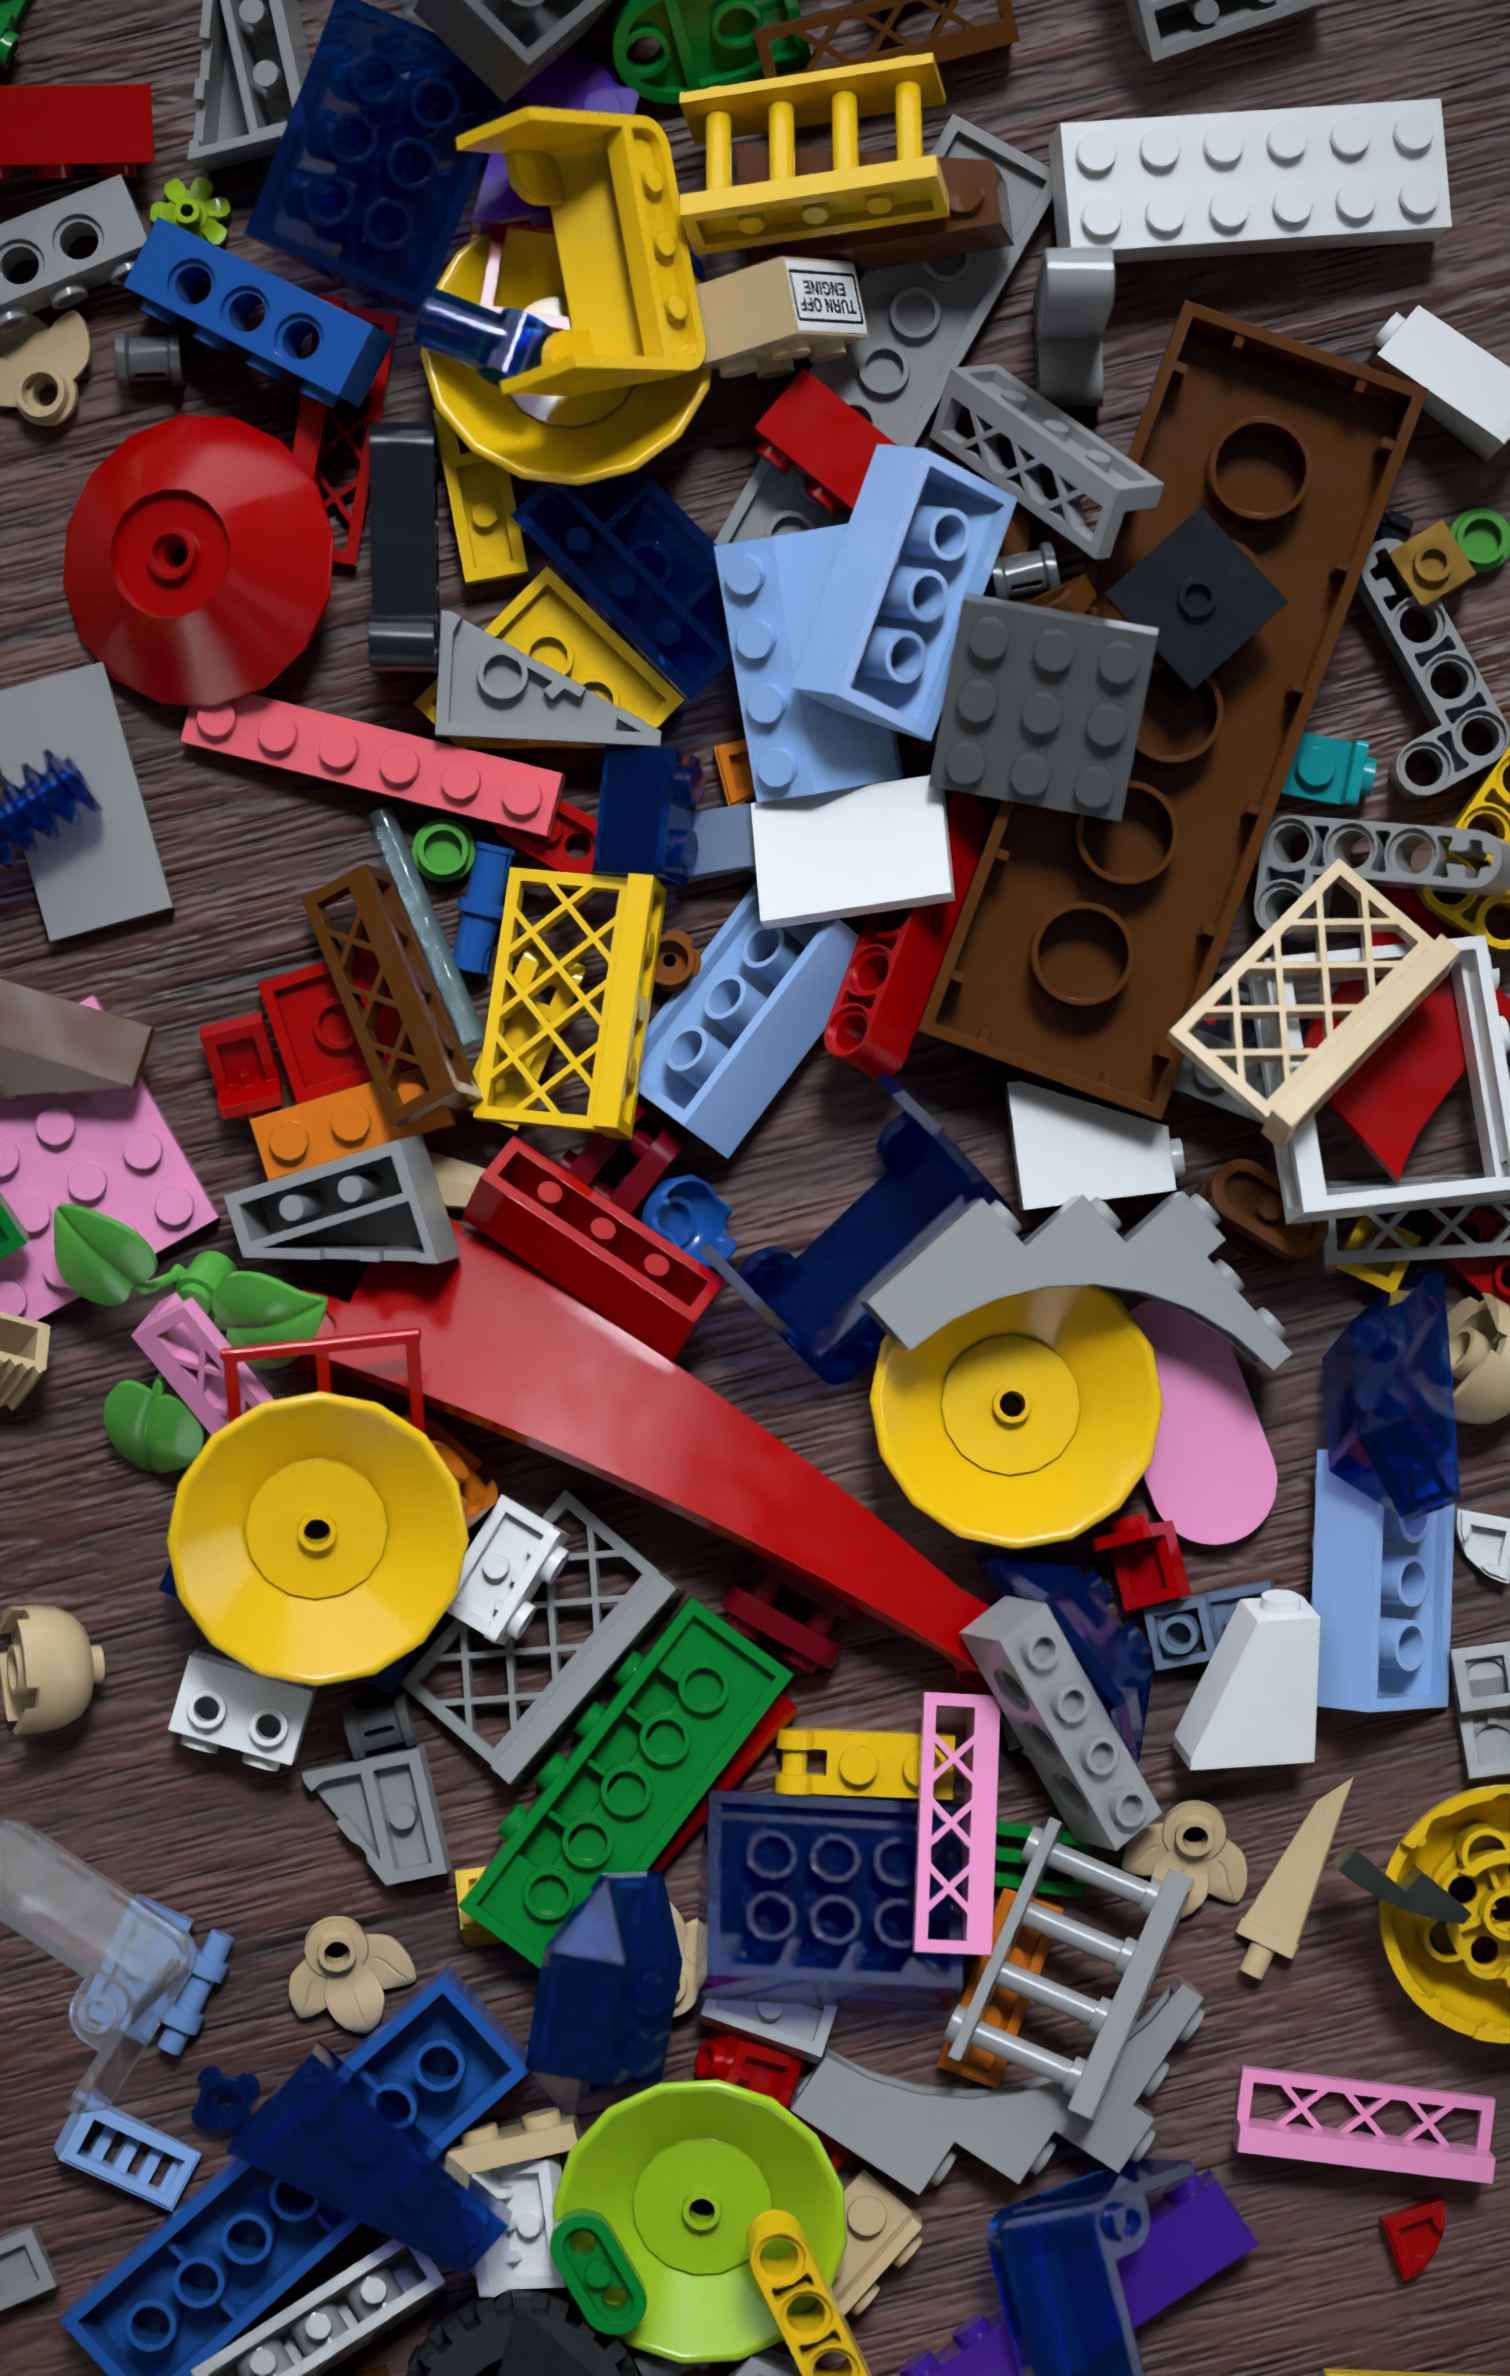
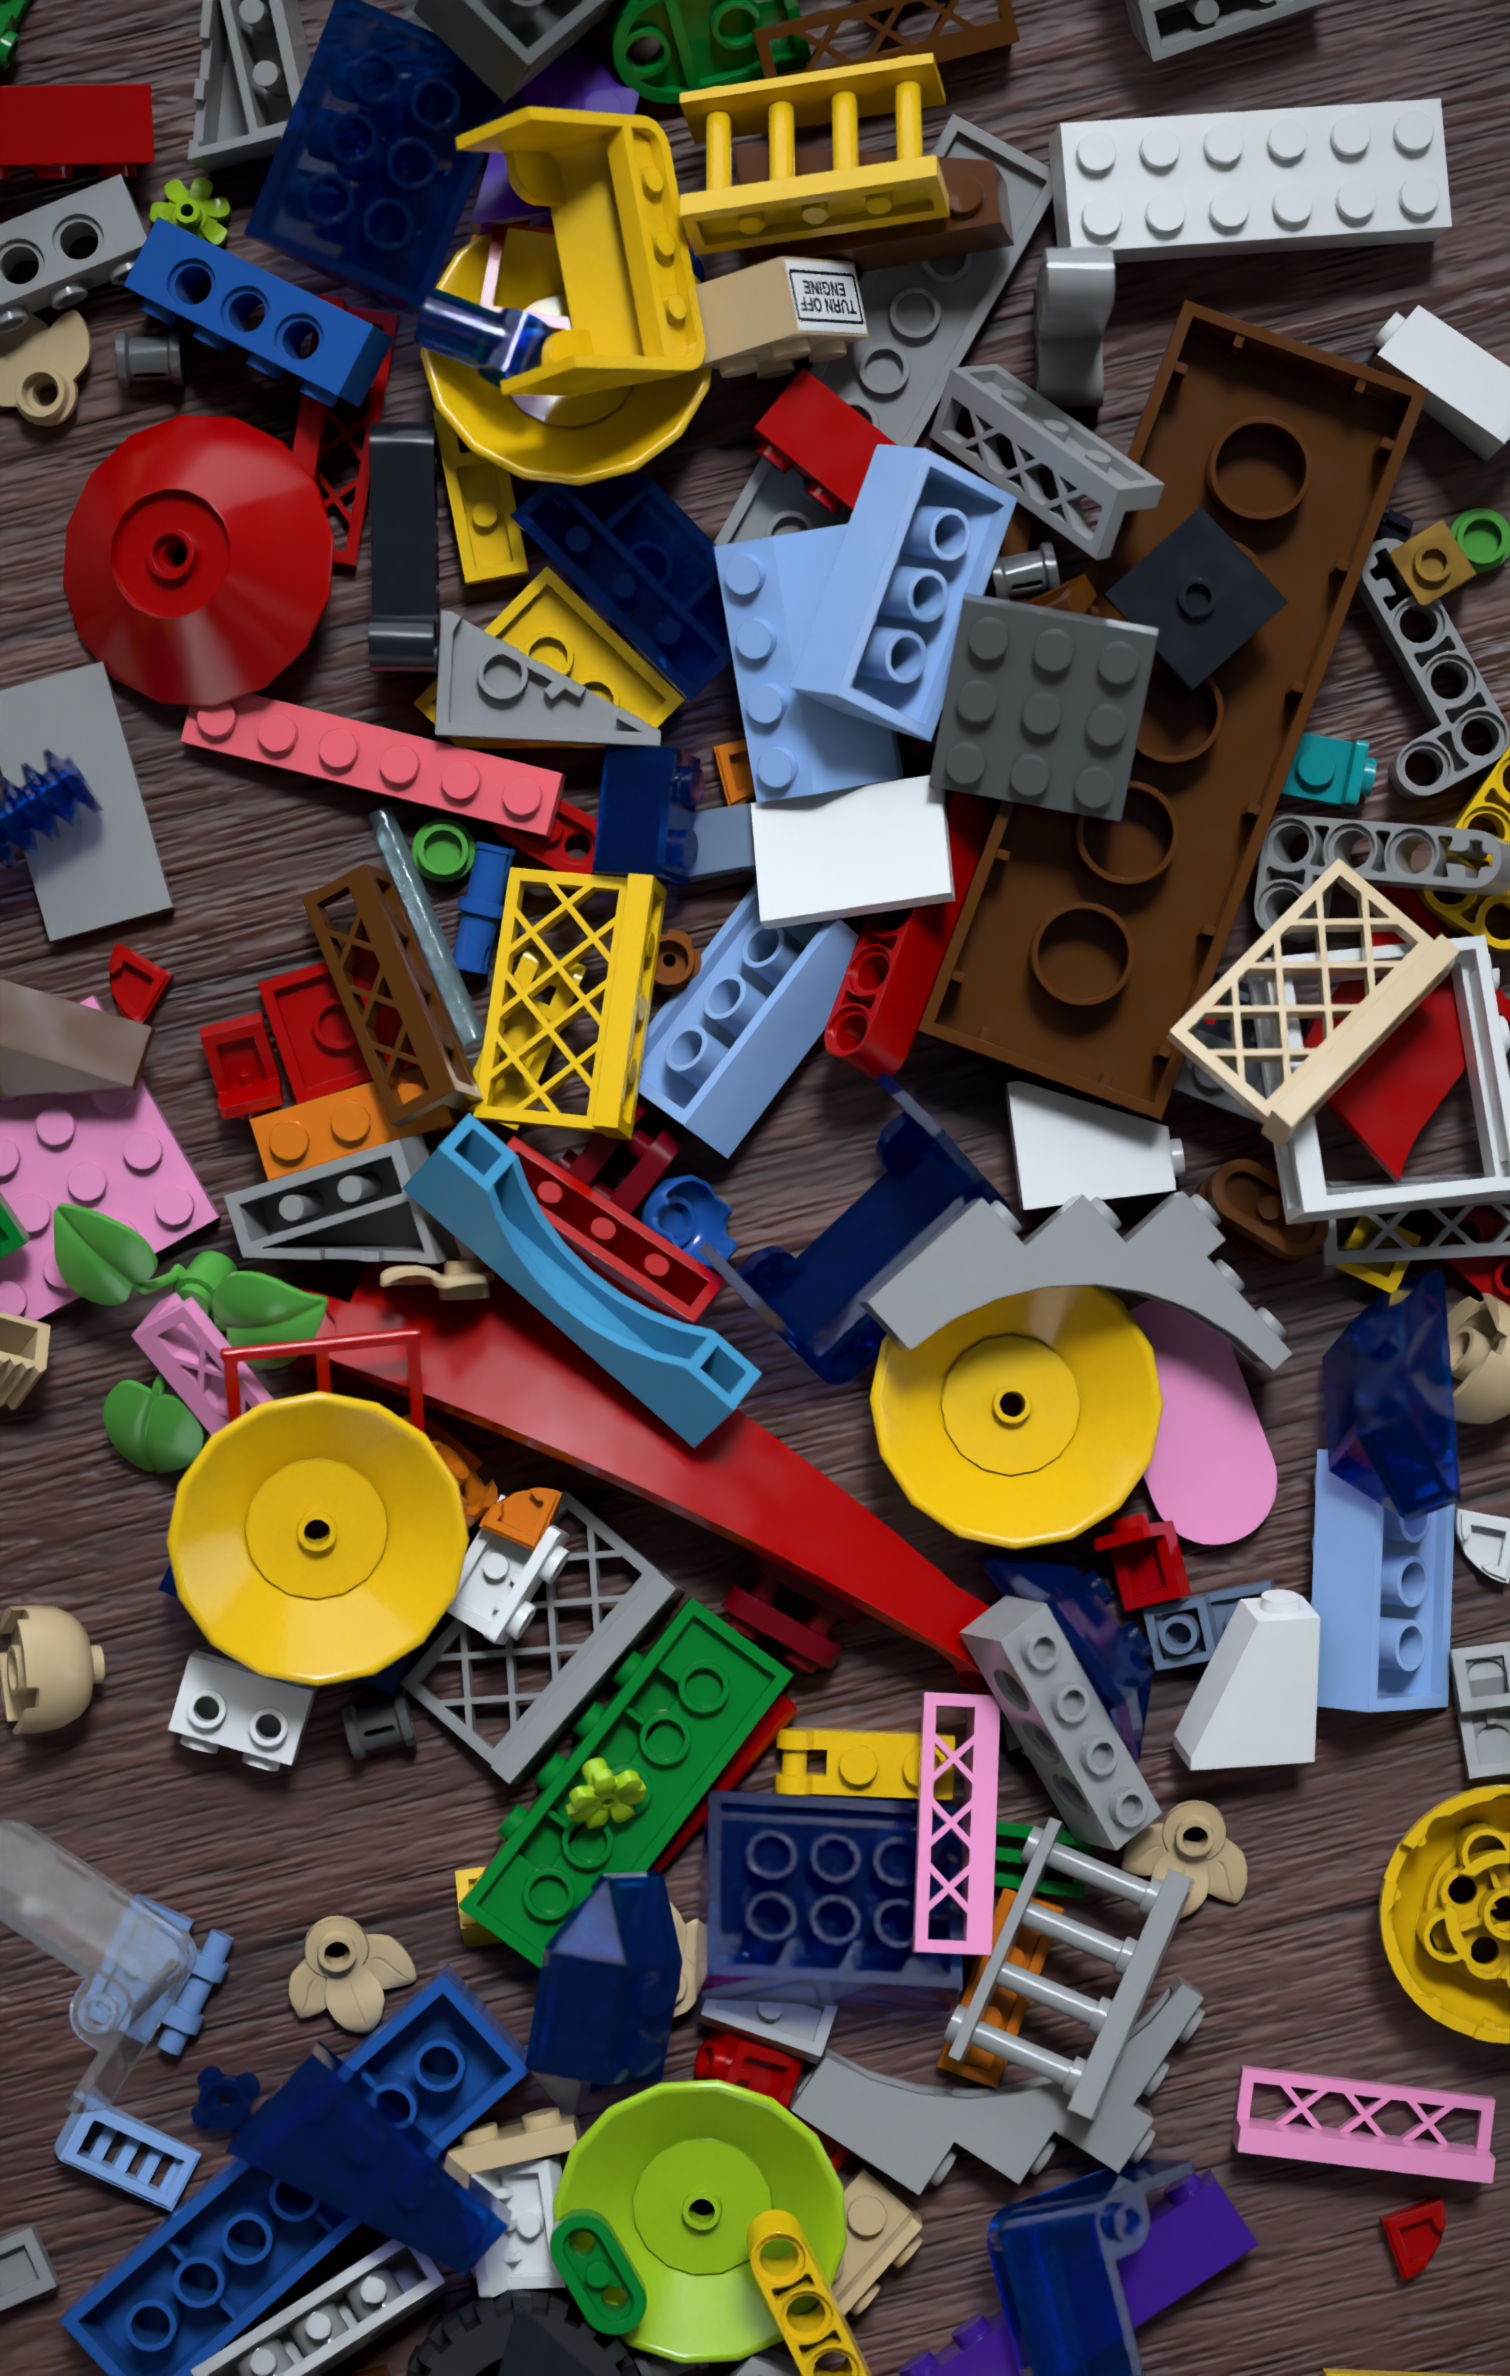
light grey wing [302,1745,453,1886] -> none
tan bar [1235,1777,1354,1980] -> none
pearl dark grey slope [1331,1843,1472,1924] -> none
none -> red tile [109,942,174,1024]
none -> tan plate [380,1258,496,1300]
none -> dark azure arch [402,1113,762,1448]
none -> orange tile [479,1487,566,1551]
none -> lime plant [565,1758,647,1829]

